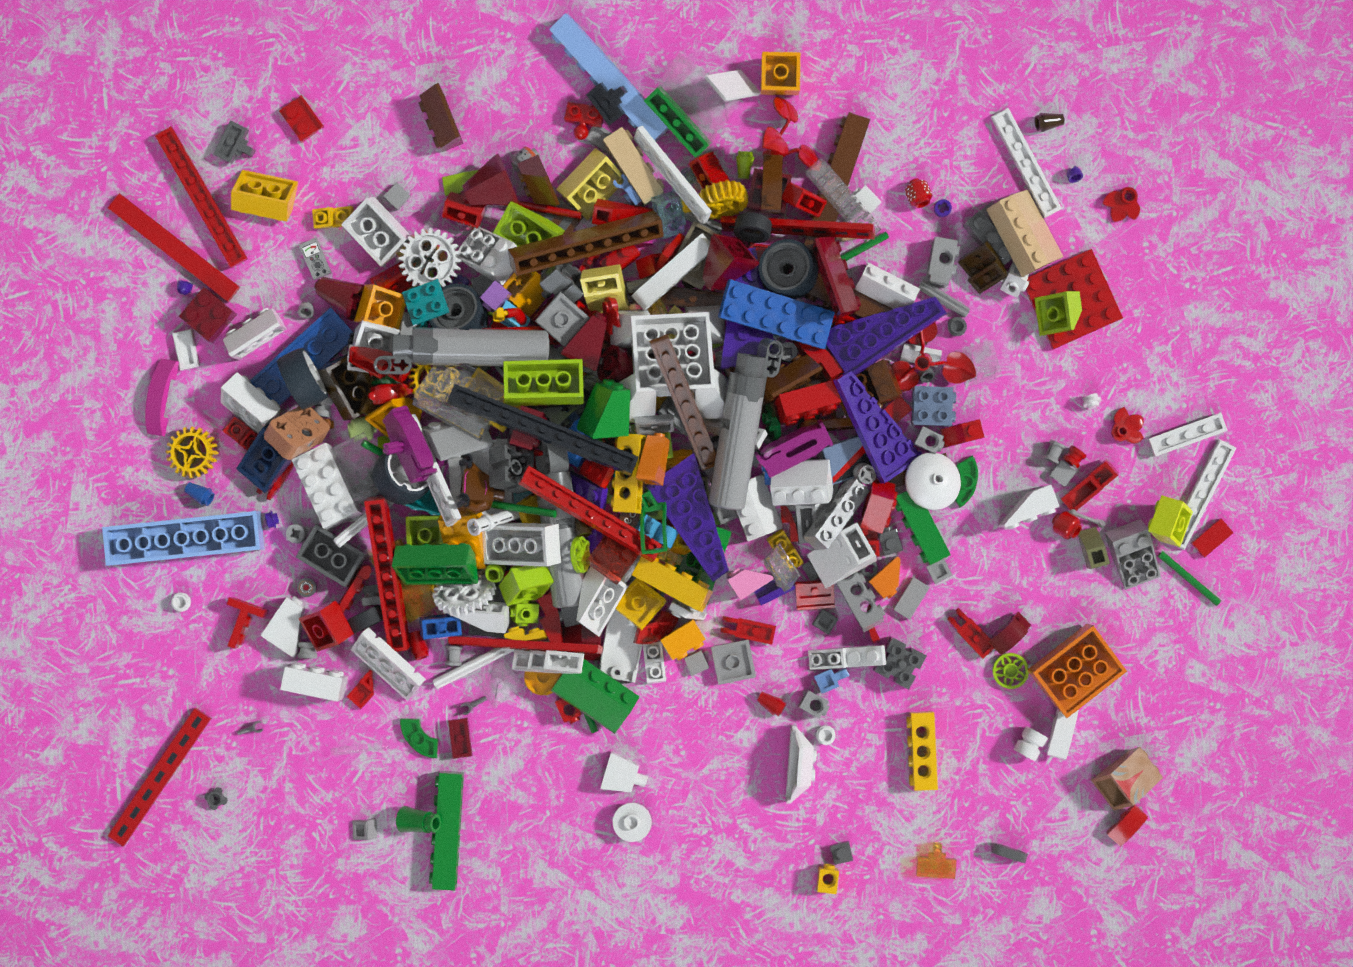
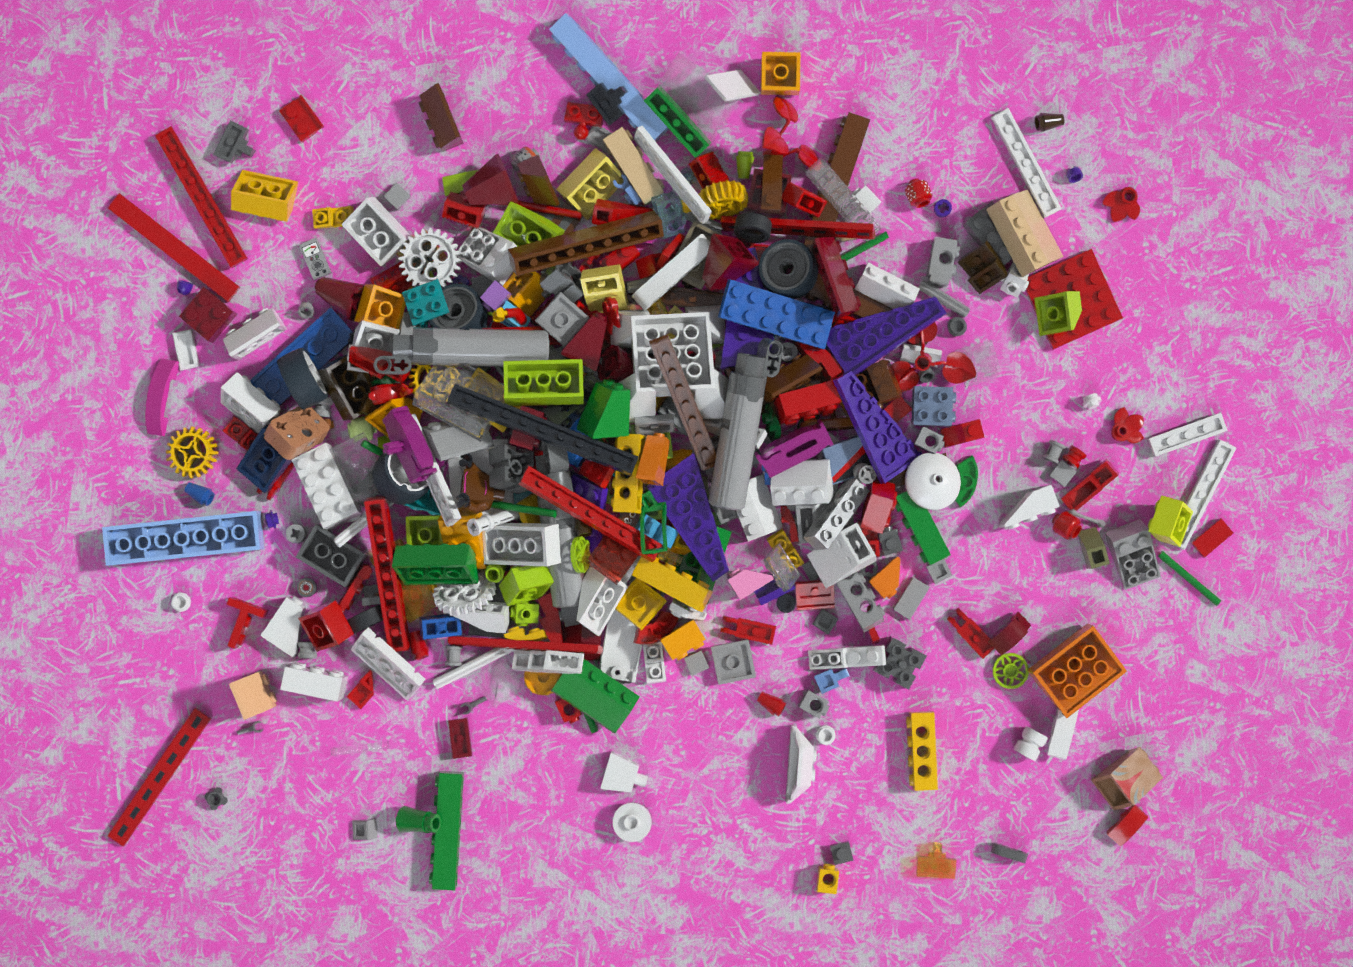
green tile [400,718,438,759] -> none
none -> light nougat slope [229,671,277,720]
none -> black tile [776,594,796,613]

